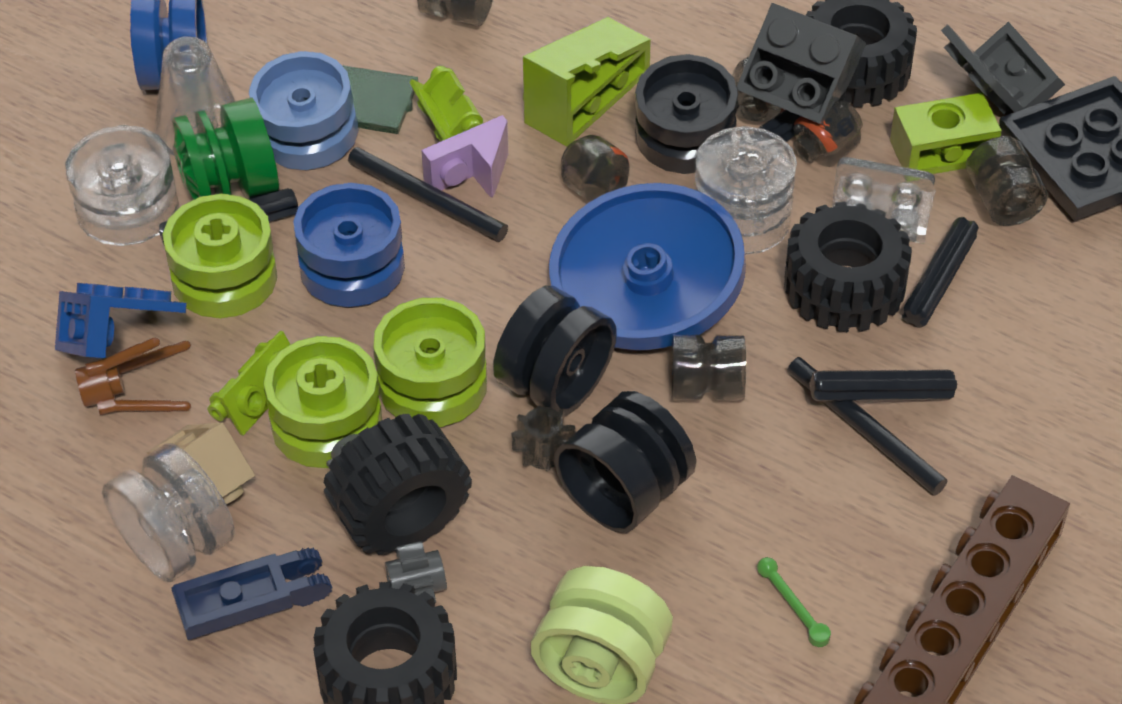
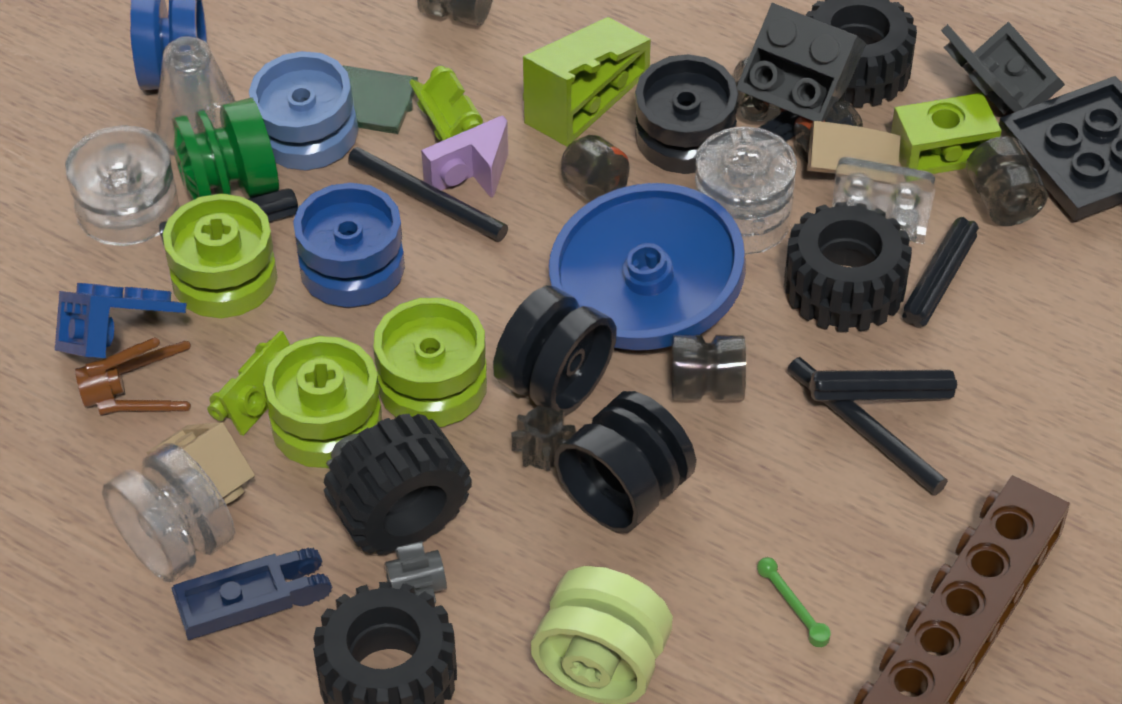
none -> tan slope [807,121,901,183]

